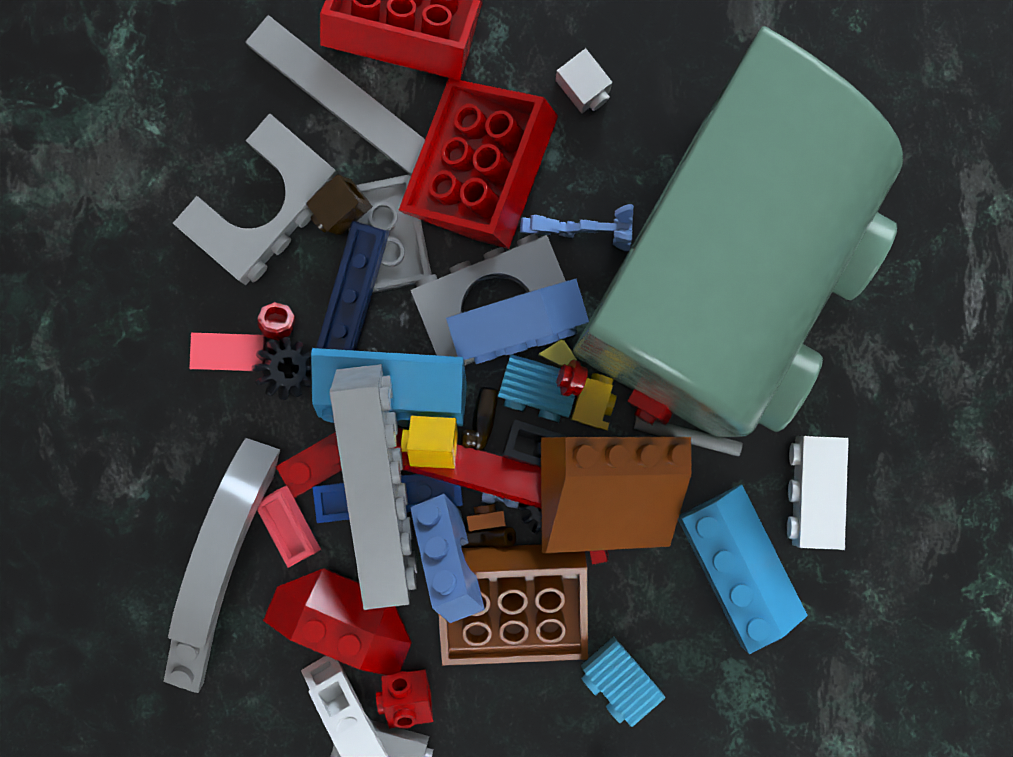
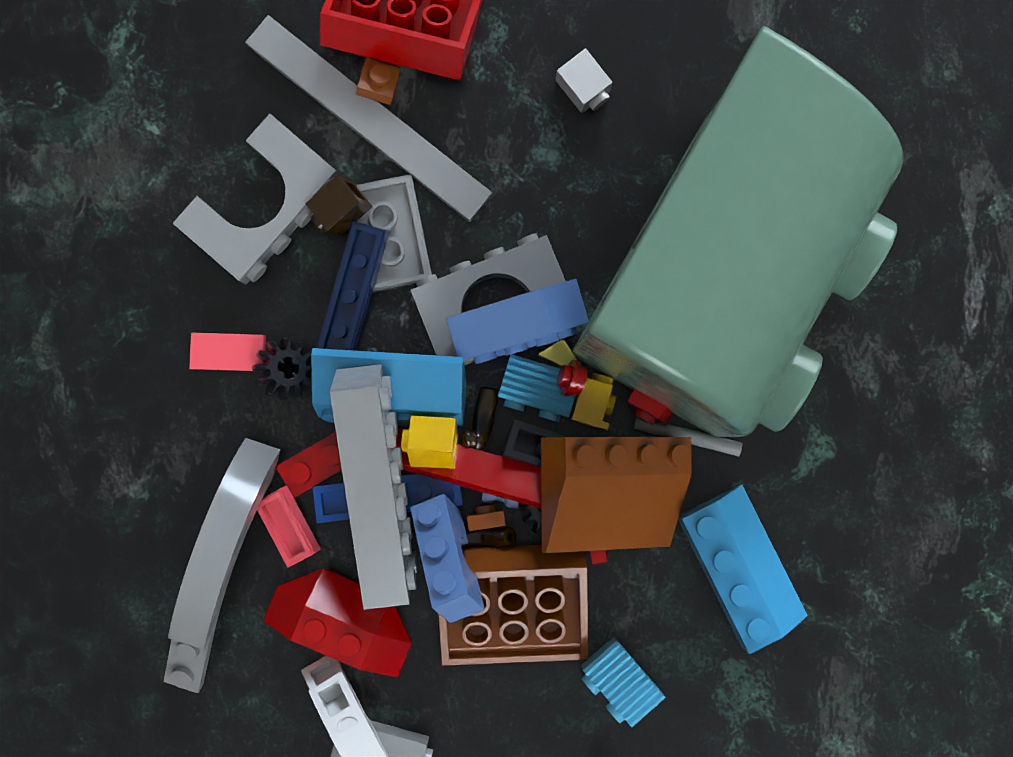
red tile [258,302,295,340] -> none
red brick [376,670,433,729] -> none
red slope [398,78,558,249] -> none
light blue piece [520,204,634,251] -> none
white brick [787,436,848,550] -> none
none -> dark orange plate [356,57,401,105]

